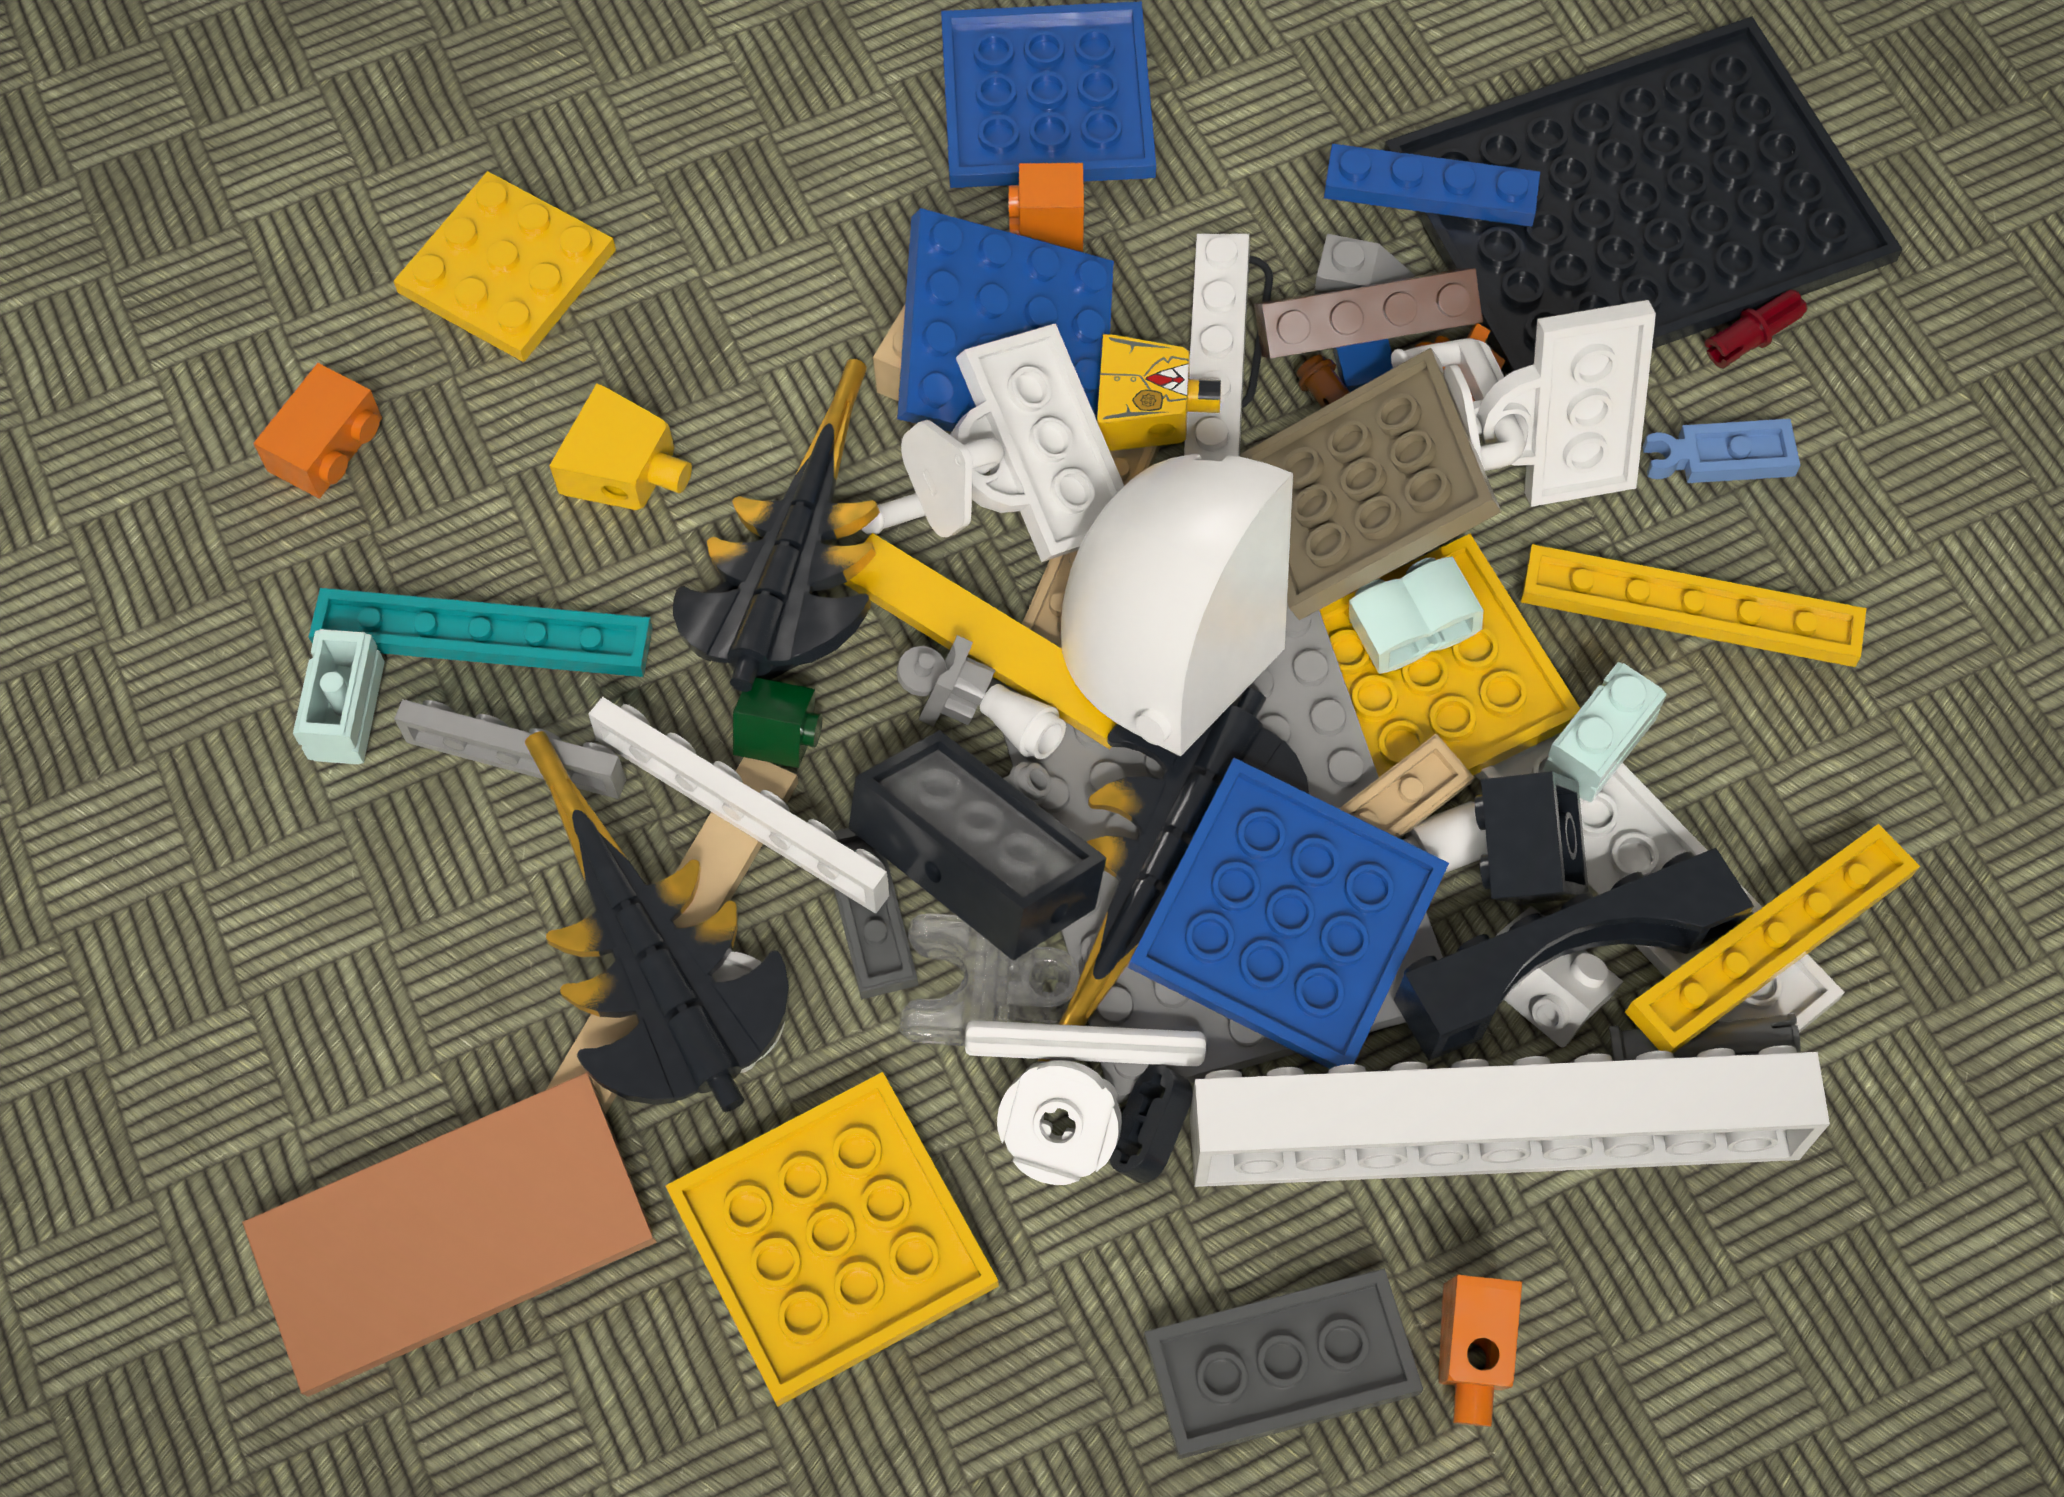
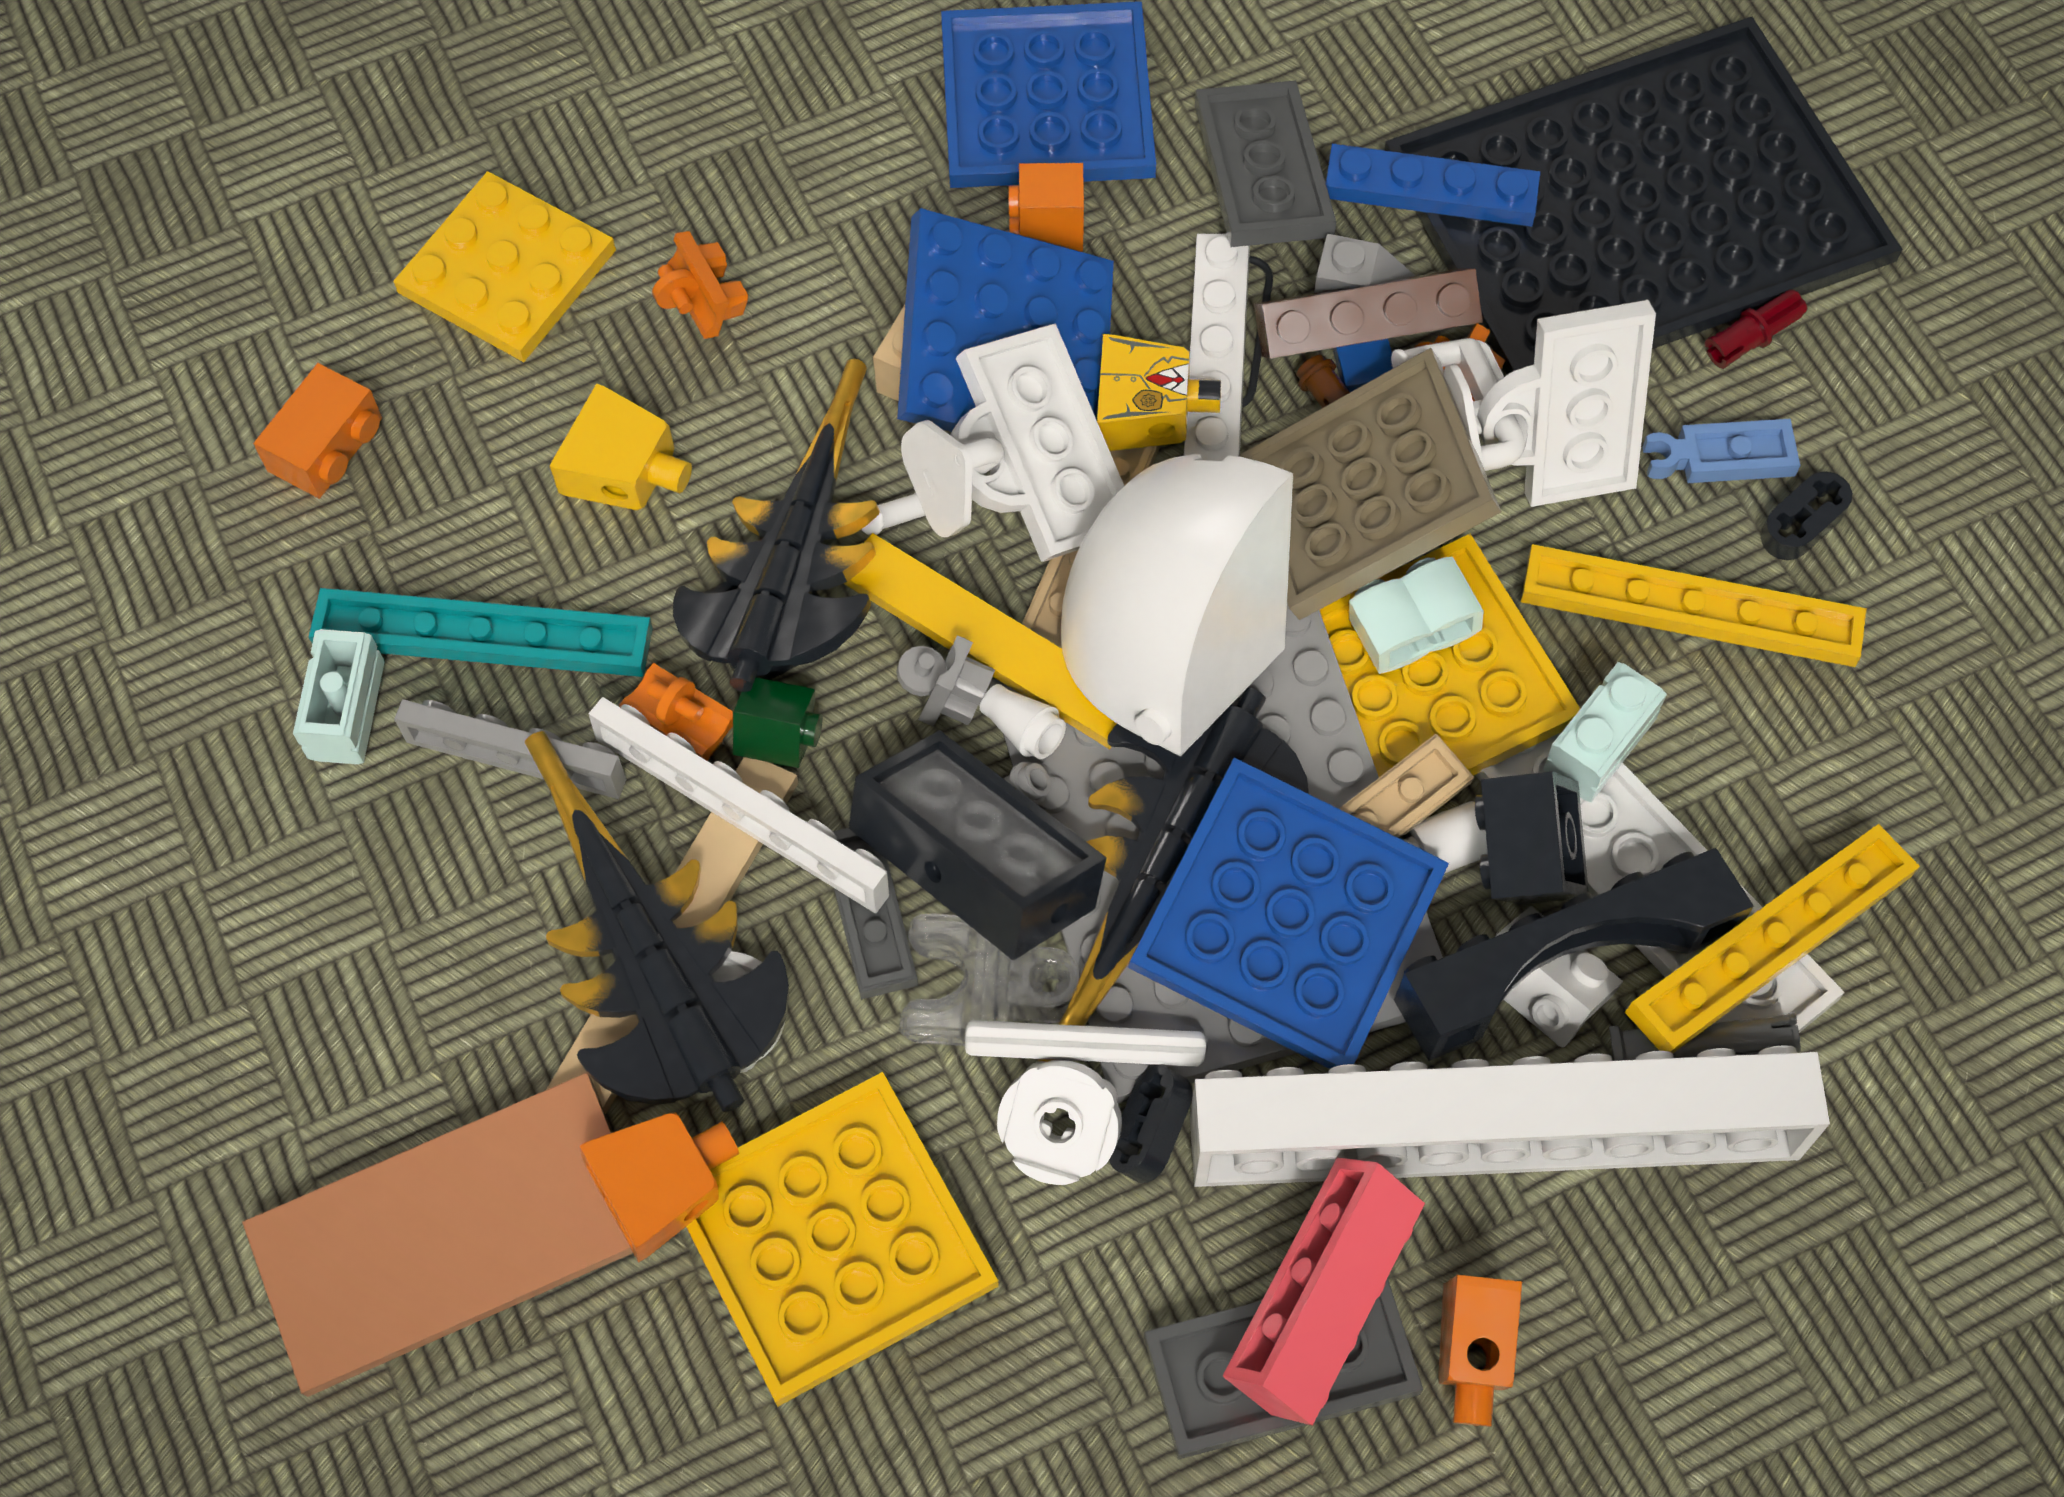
none -> orange torso [579,1112,739,1263]
none -> orange hips [619,663,733,761]
none -> orange hips [652,231,748,339]
none -> dark grey plate [1195,80,1336,247]
none -> coral brick [1223,1157,1425,1426]
none -> black beam [1761,471,1853,560]

